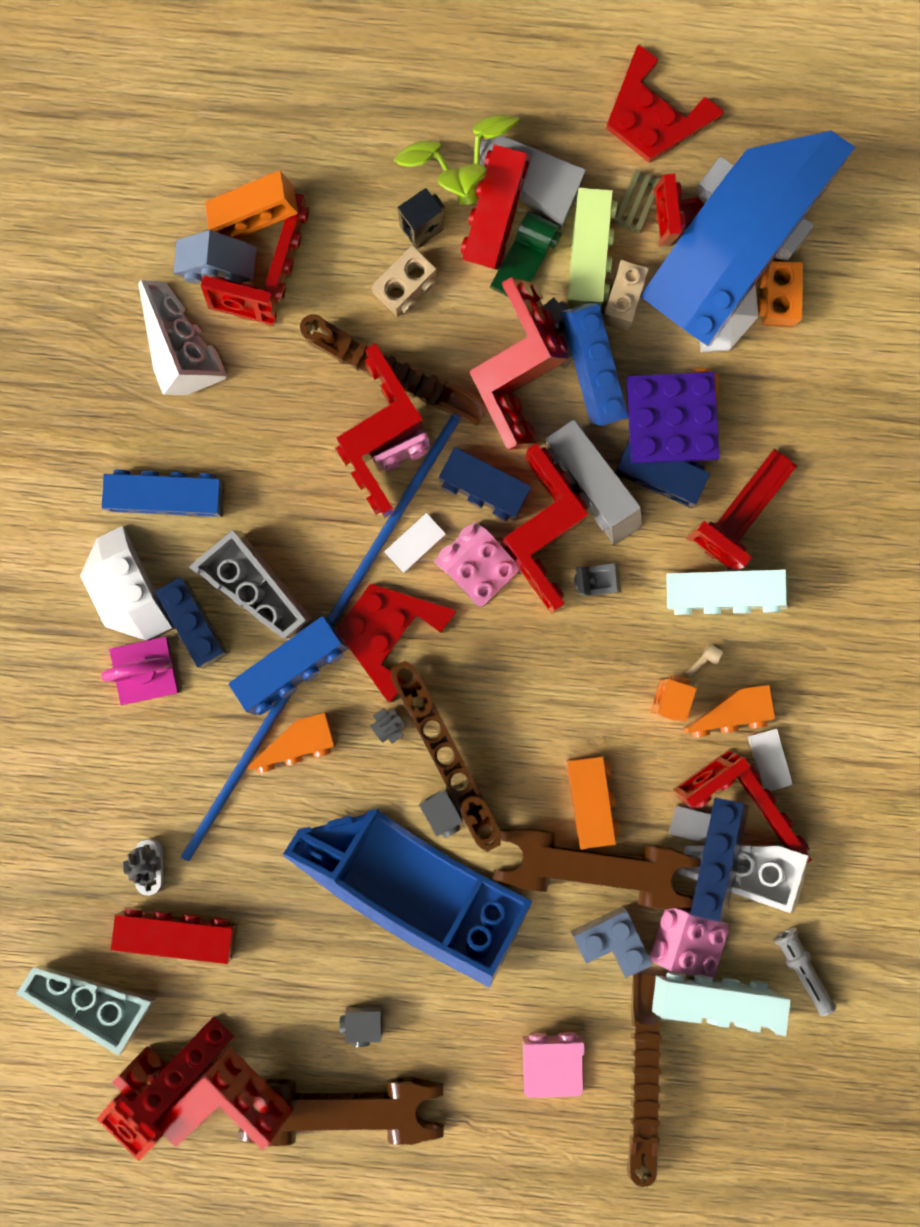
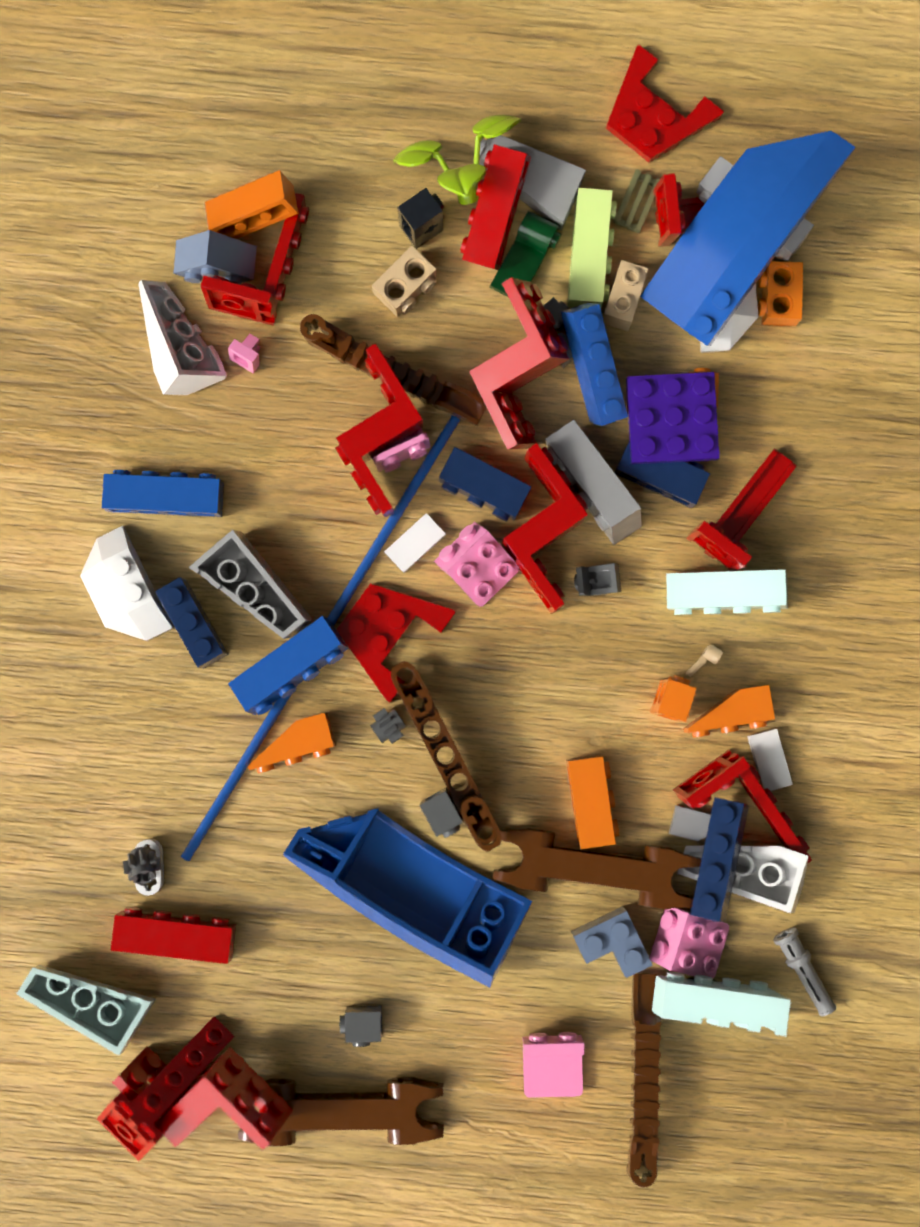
dark pink tile [101,637,179,705] -> none
none -> bright pink tile [228,334,260,374]

